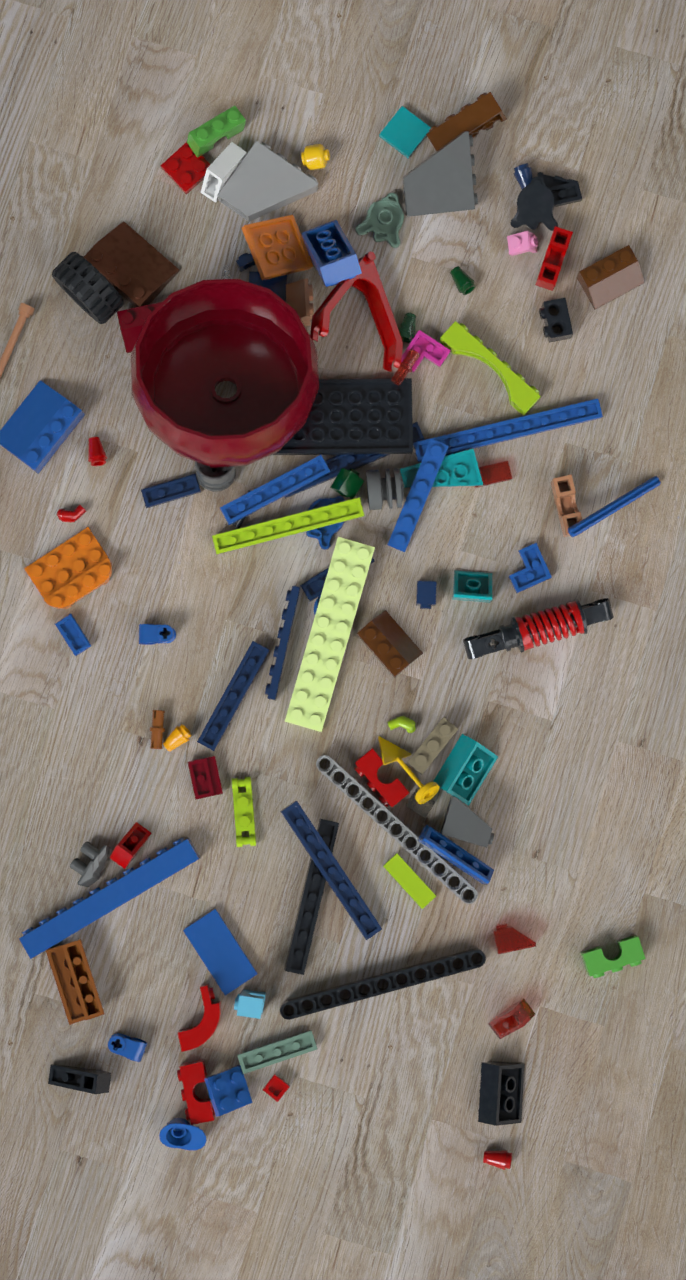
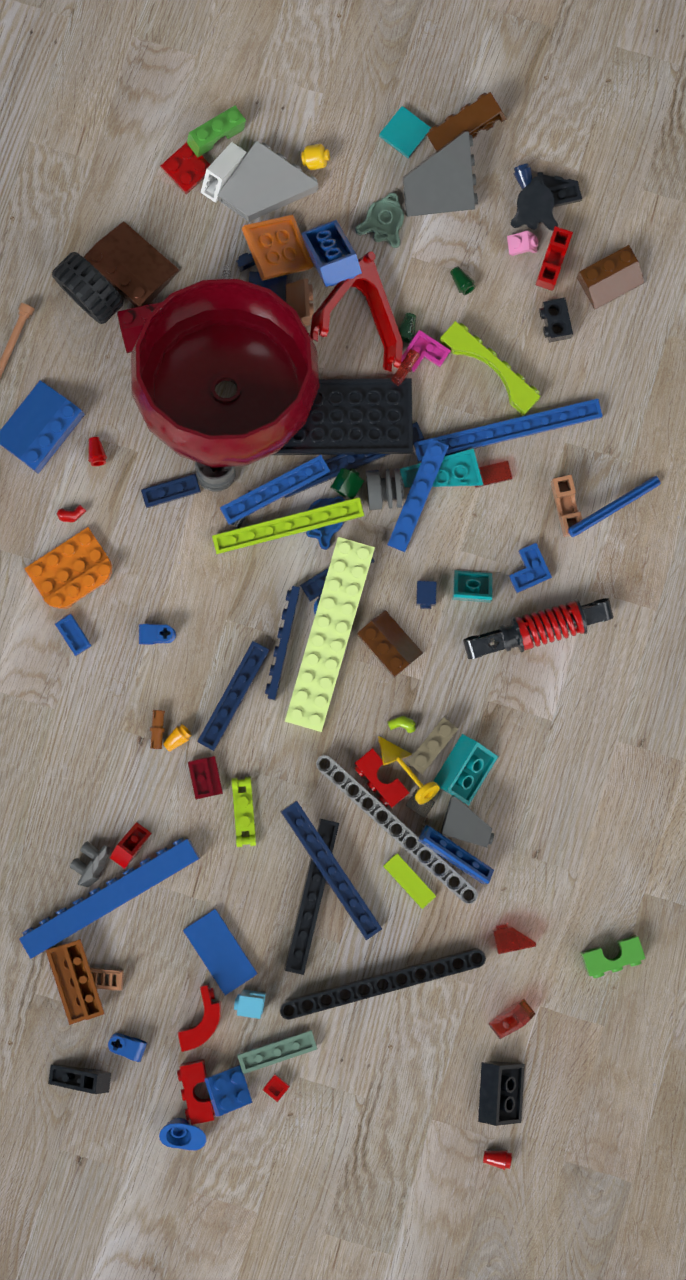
none -> nougat slope [90,968,124,991]

